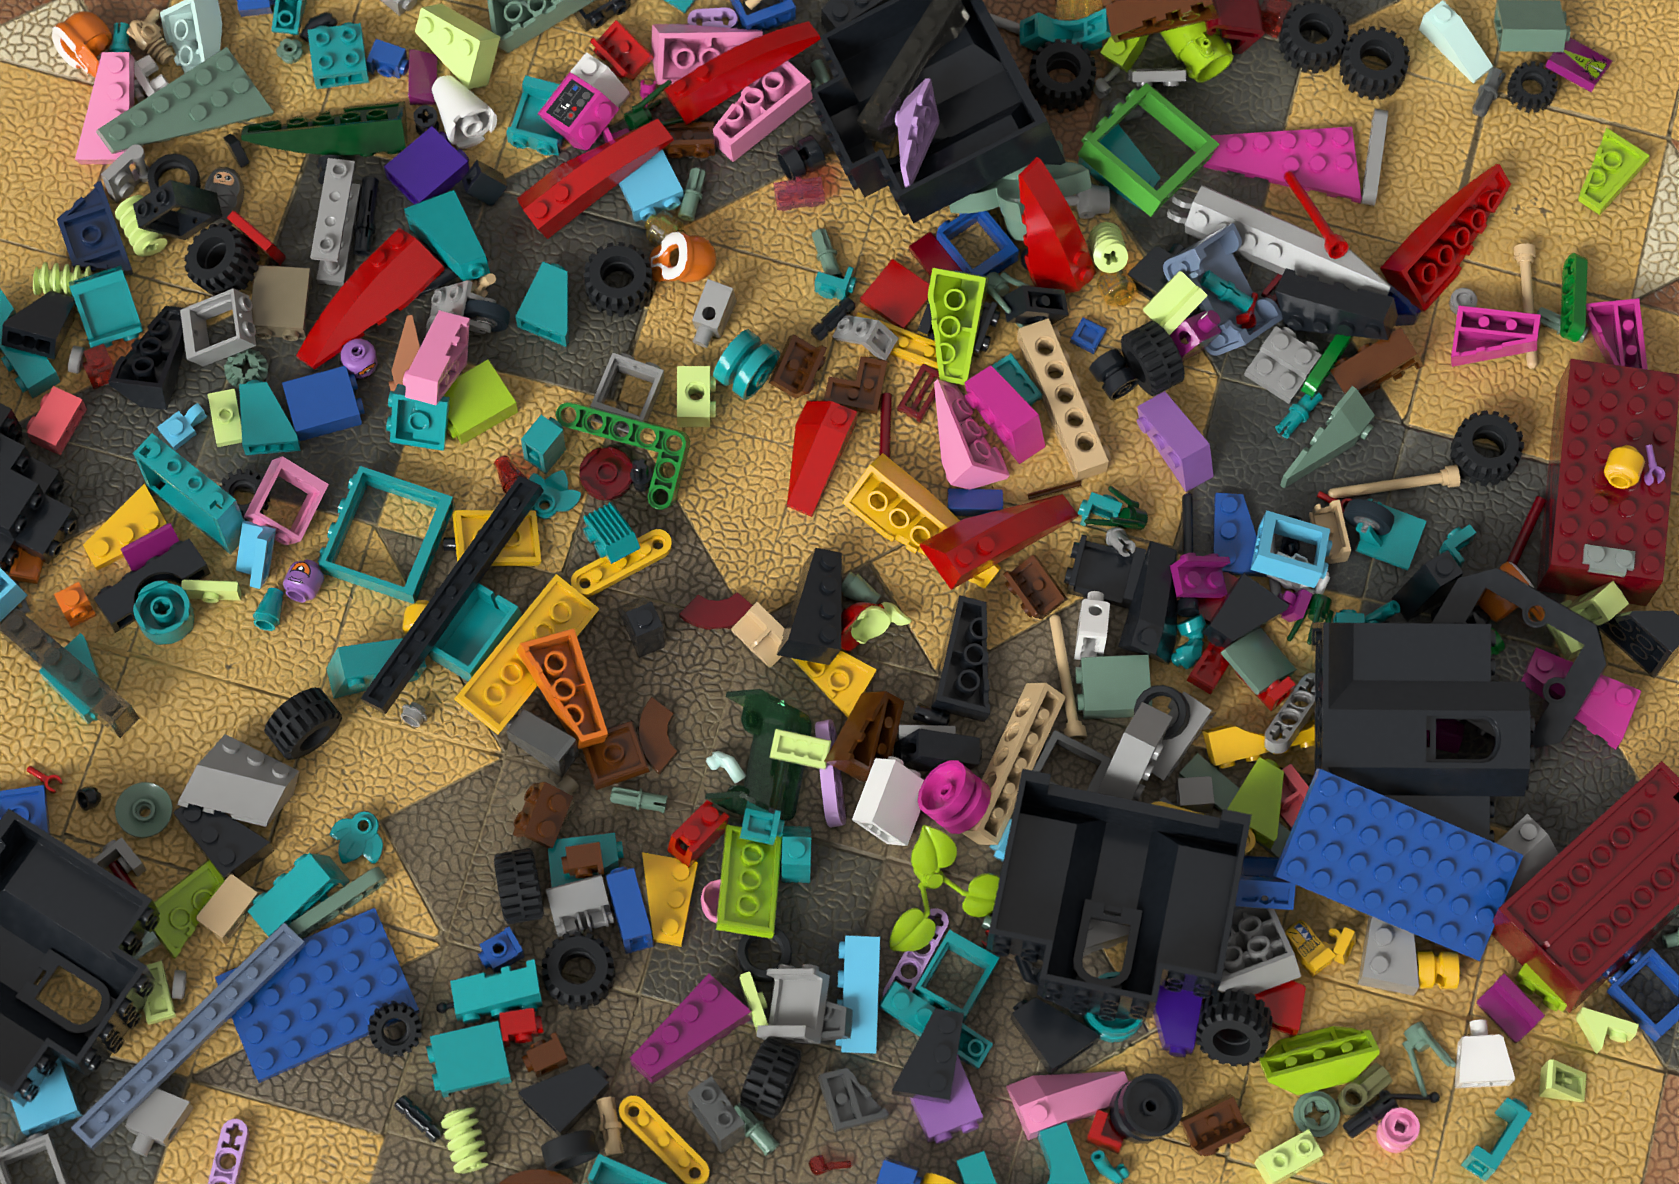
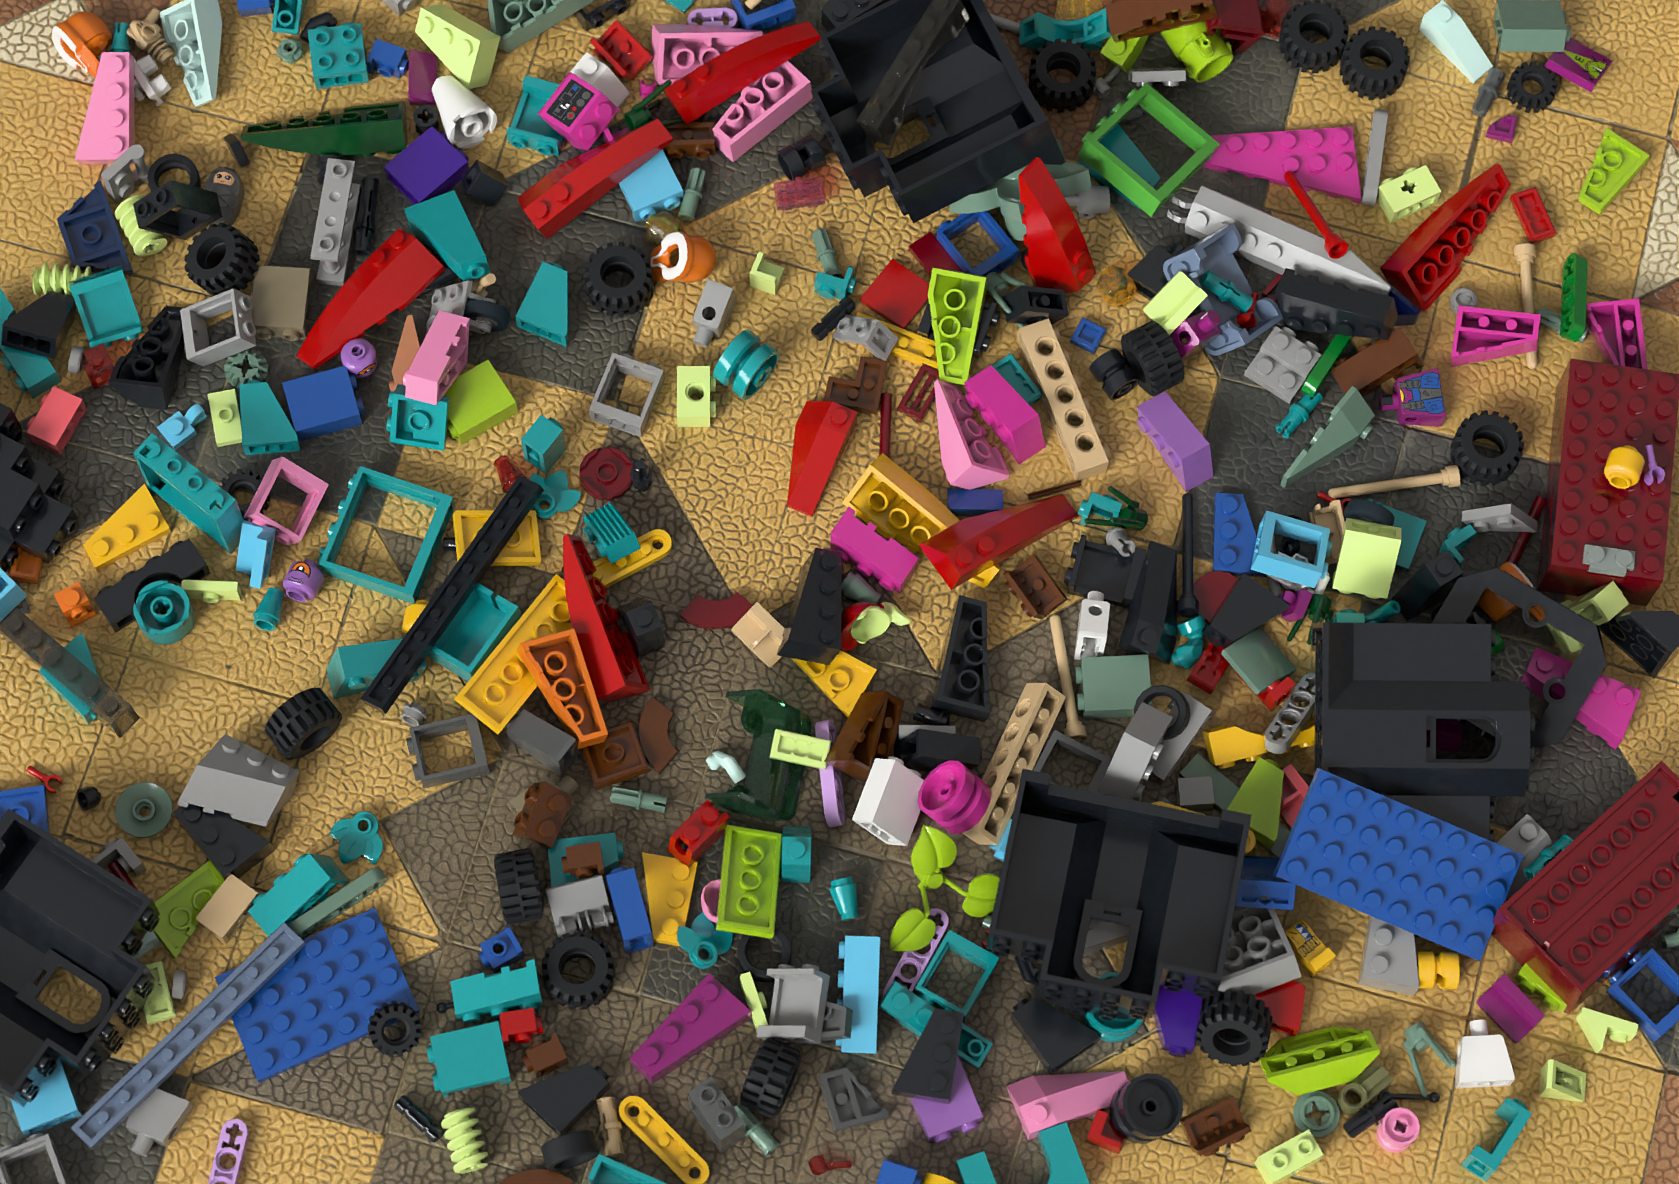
sand green wing [96,47,274,154] -> none
magenta slope [121,523,179,571] -> none
red tile [227,211,286,265] -> none
green beam [556,402,690,509] -> none
teal bracket [740,808,785,845] -> none
reddish brown bracket [769,334,827,399] -> none
sand green arm [810,59,831,96] -> none
lavender wedge [895,78,940,188] -> none
yellowish green piece [1088,222,1128,273] -> none
teal arm [1091,1150,1130,1184] -> none
magenta bracket [1170,553,1230,598] -> none
yellow tile [1323,927,1357,965] -> none
none -> dark grey window [406,713,490,789]
none -> red wedge [563,534,650,702]
none -> teal plate [677,913,733,969]
none -> yellowish green panel [750,251,785,295]
none -> teal cone [829,877,859,920]
none -> dark pink wedge [830,506,919,594]
none -> yellowish green panel [1332,518,1401,599]
none -> yellowish green brick [1376,165,1441,224]
none -> torso [1379,368,1446,427]
none -> light grey wing [1462,504,1537,532]
none -> magenta tile [1485,115,1518,143]
none -> red plate [1510,187,1556,244]
none -> teal pin [1523,834,1573,880]

